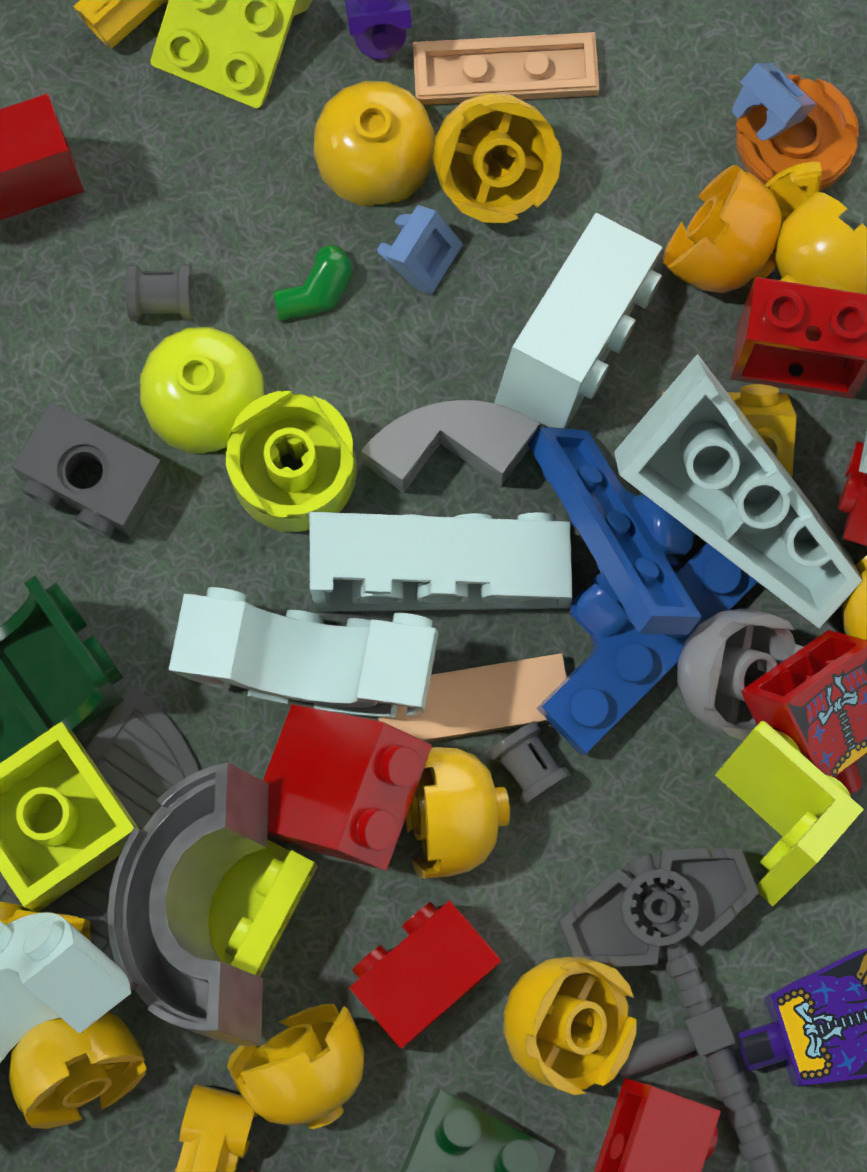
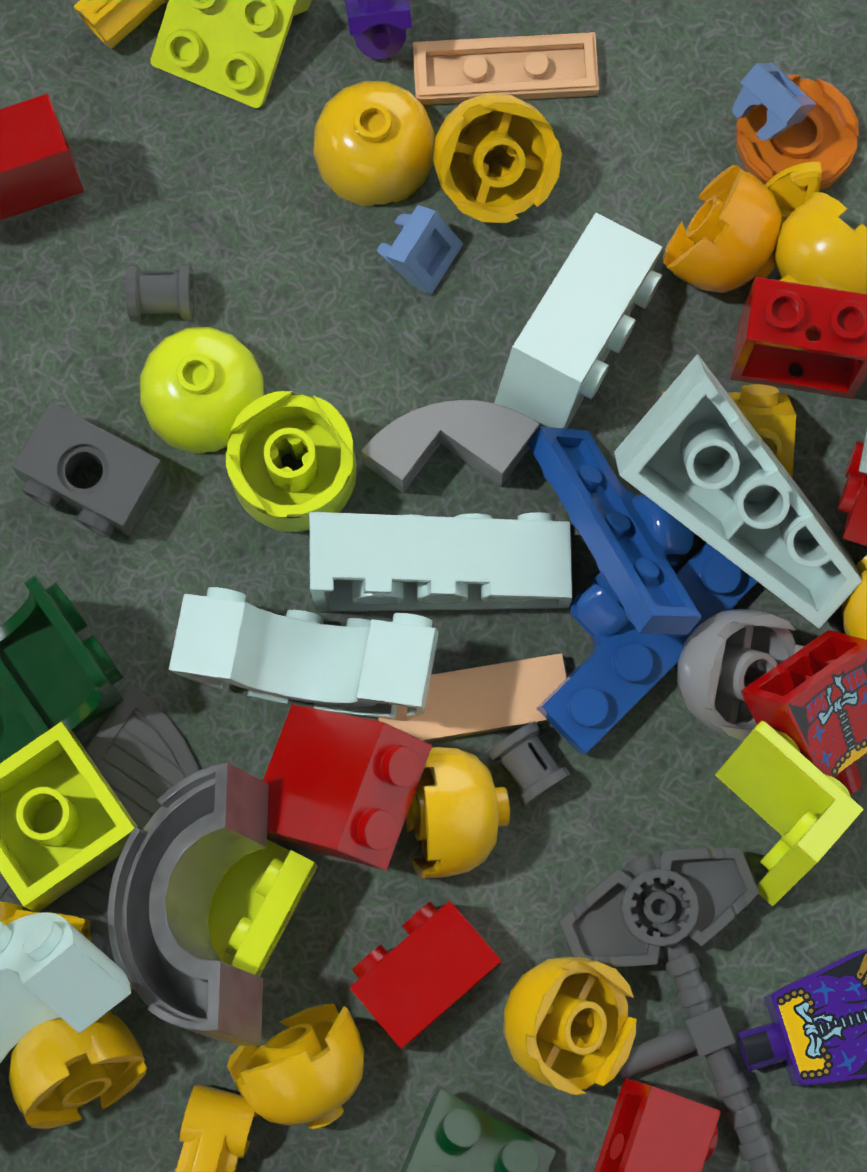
green arm [273,245,352,321] -> none

